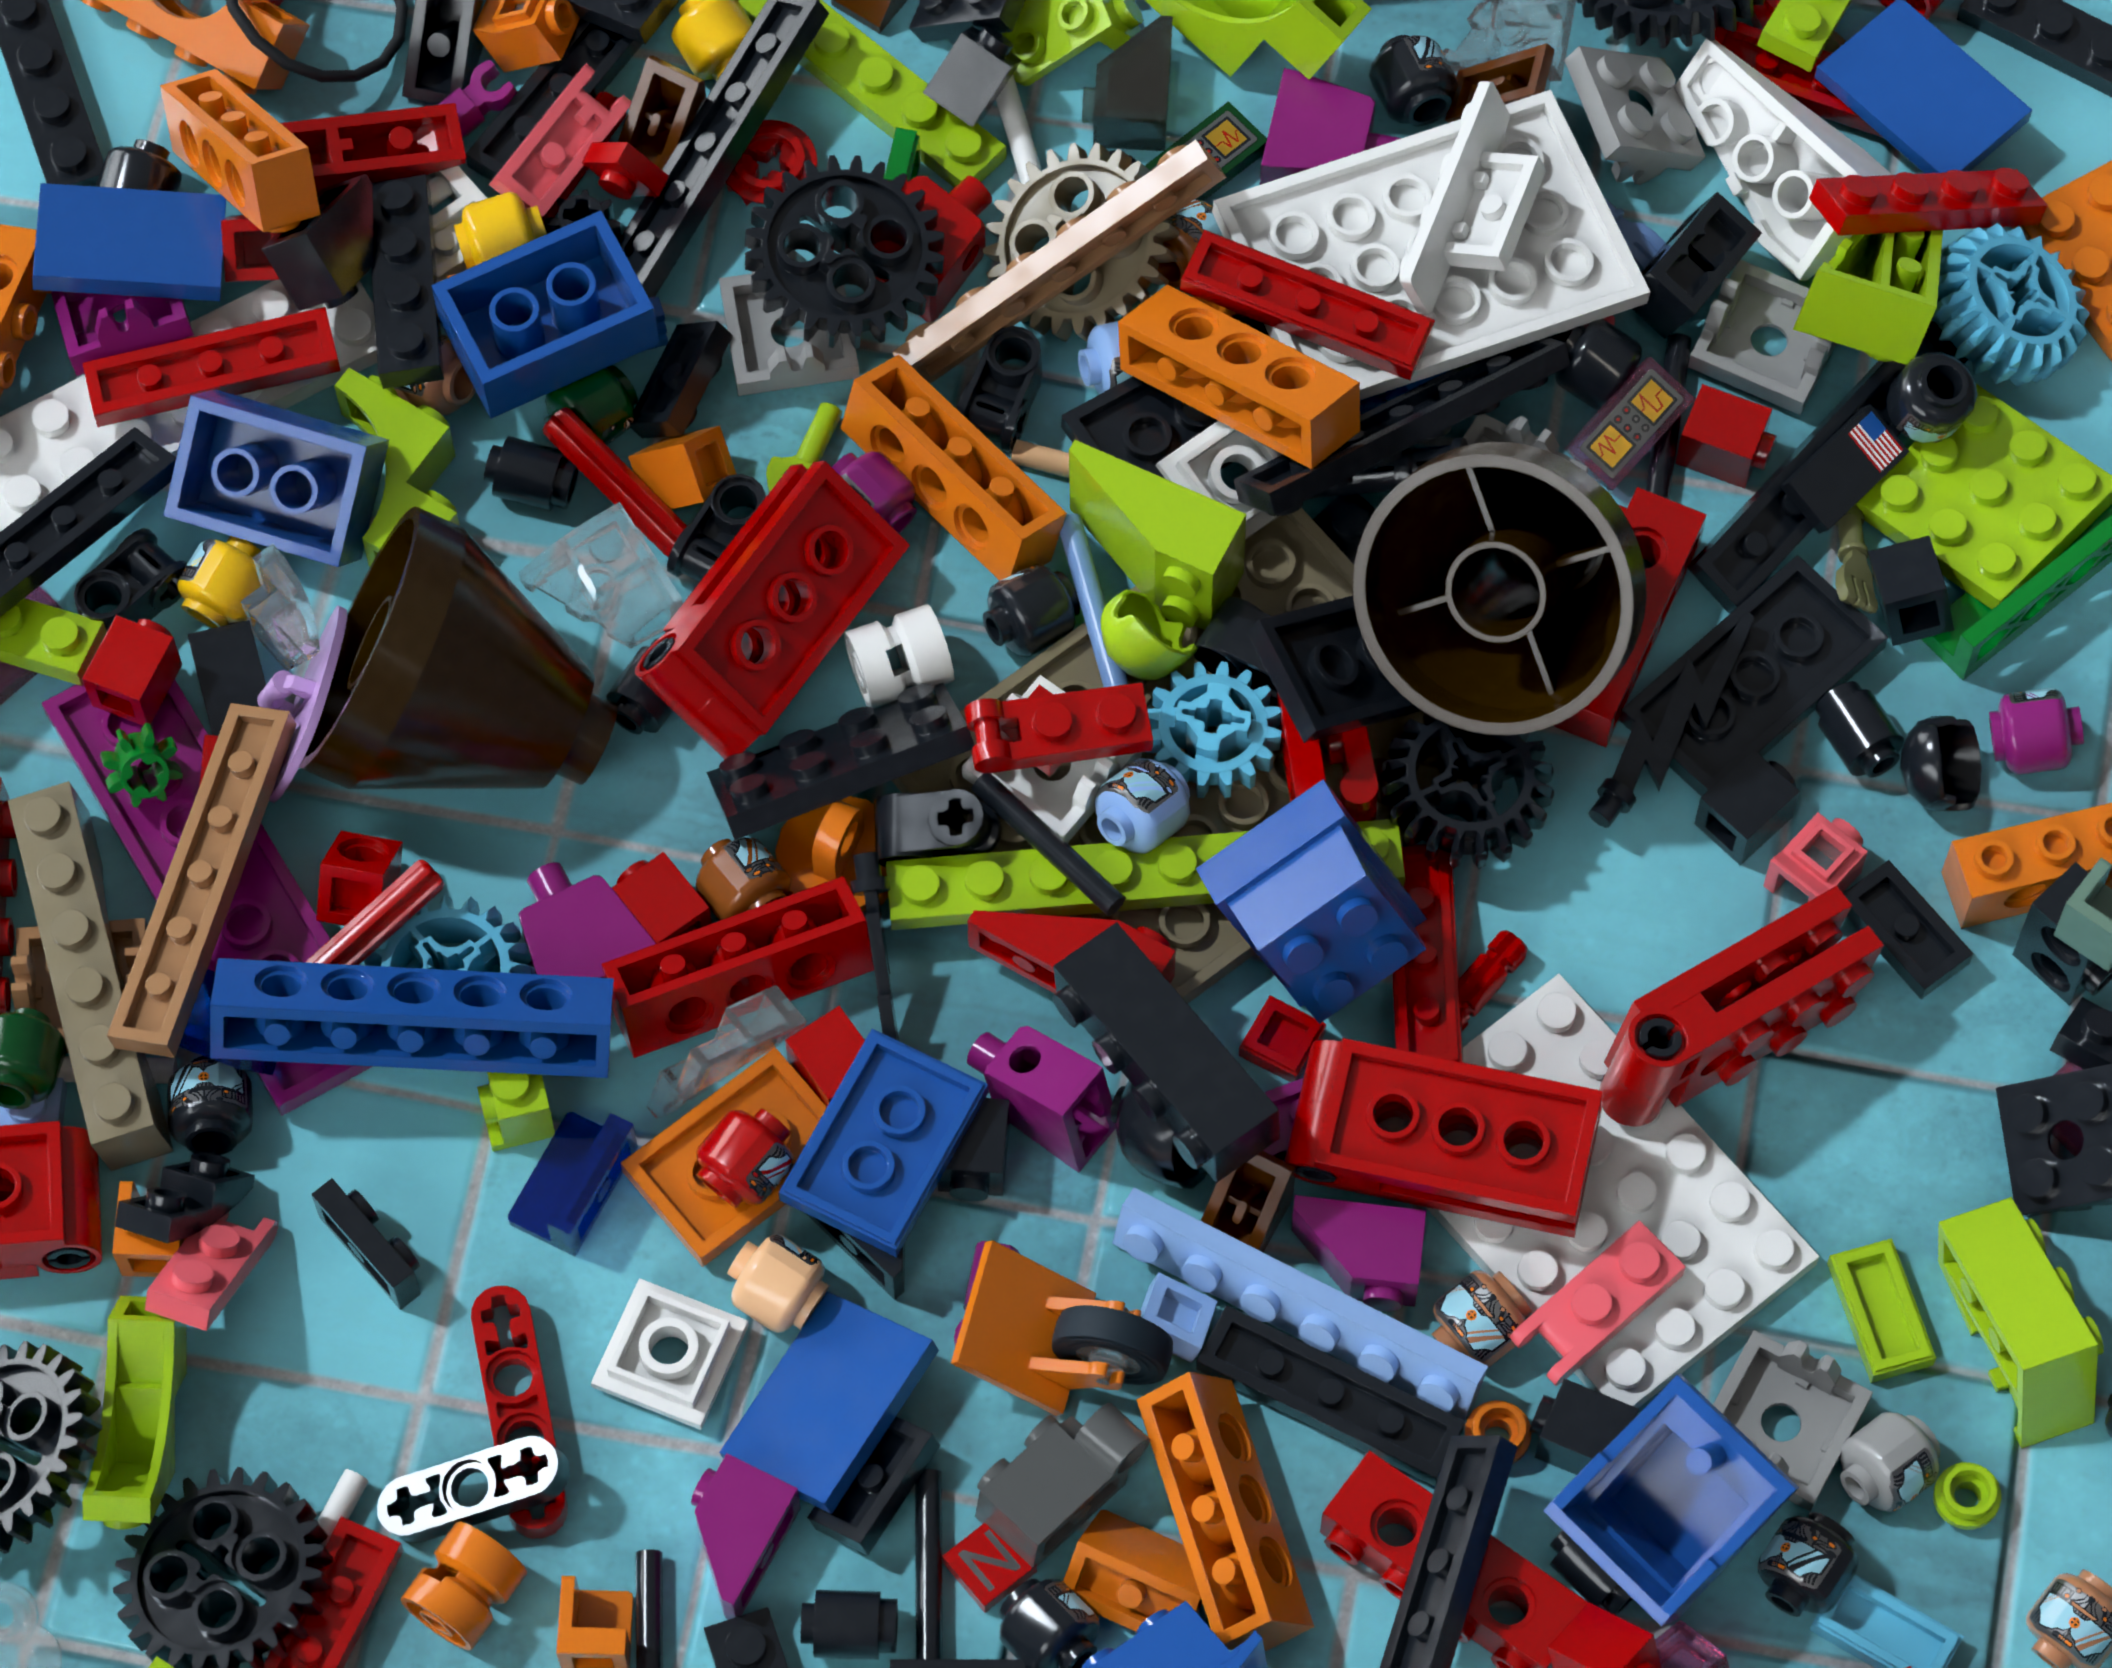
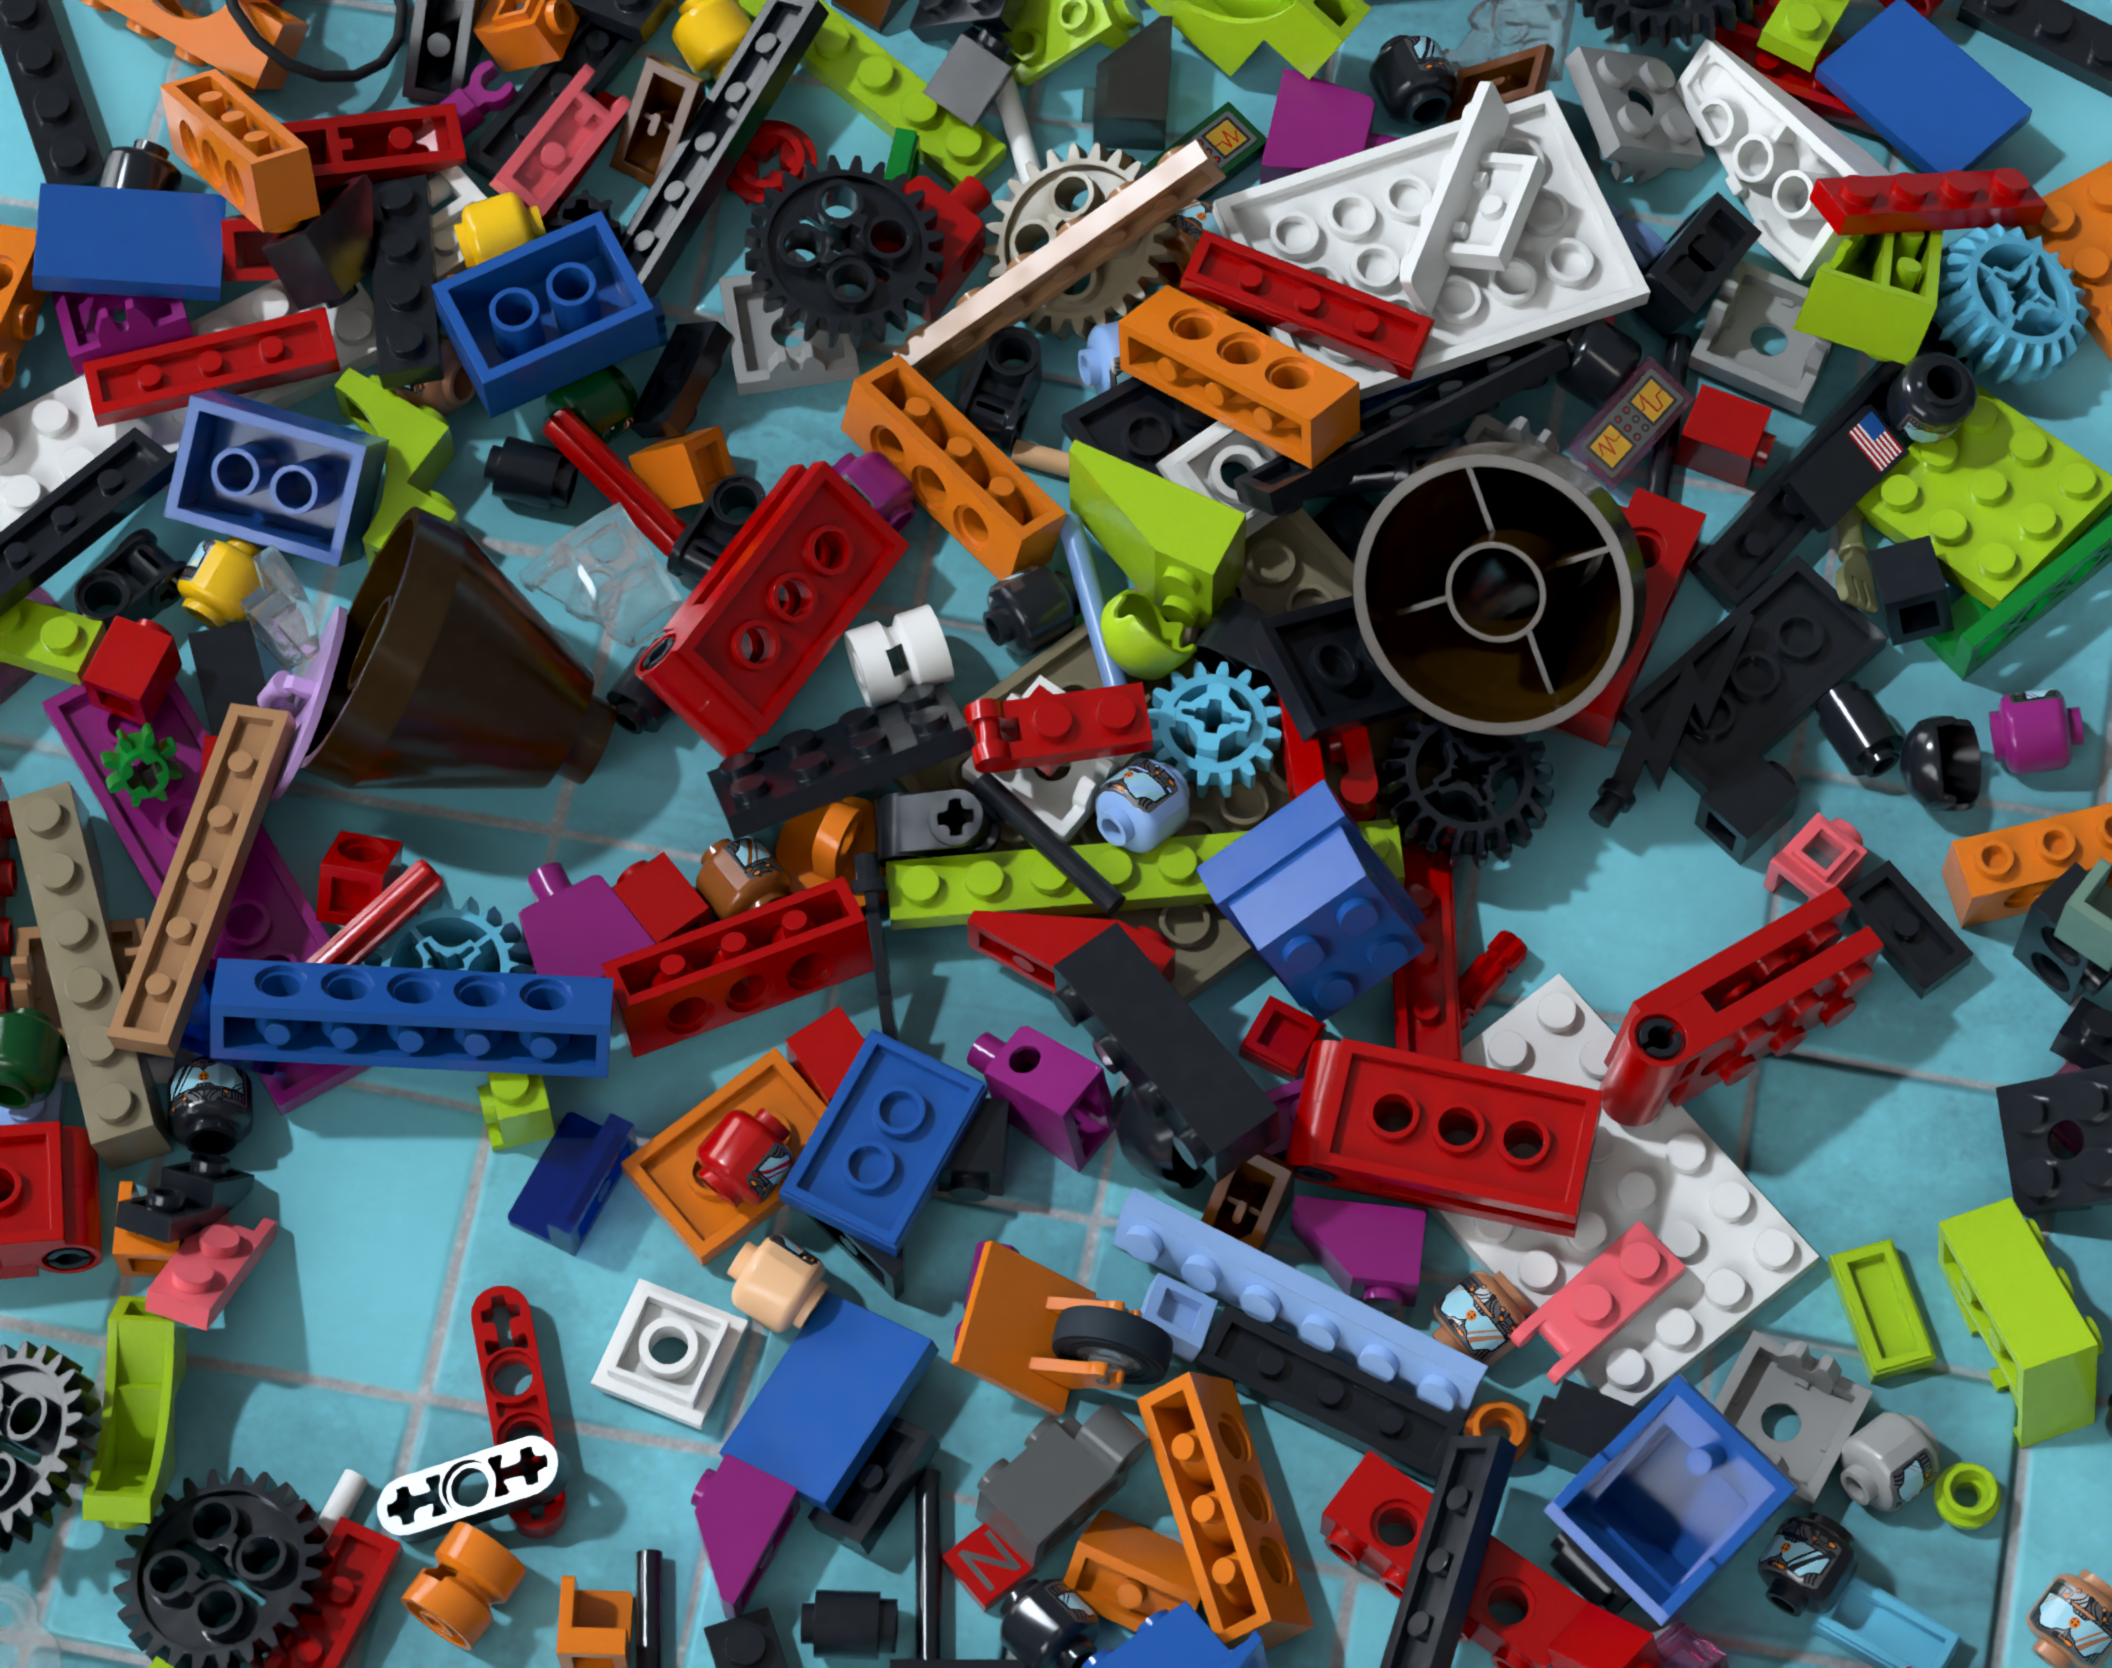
black plate [311,1178,421,1310] -> none
red plate [581,142,669,200] -> none
clear slope [646,985,807,1119] -> none
lime bar [766,402,843,493] -> none

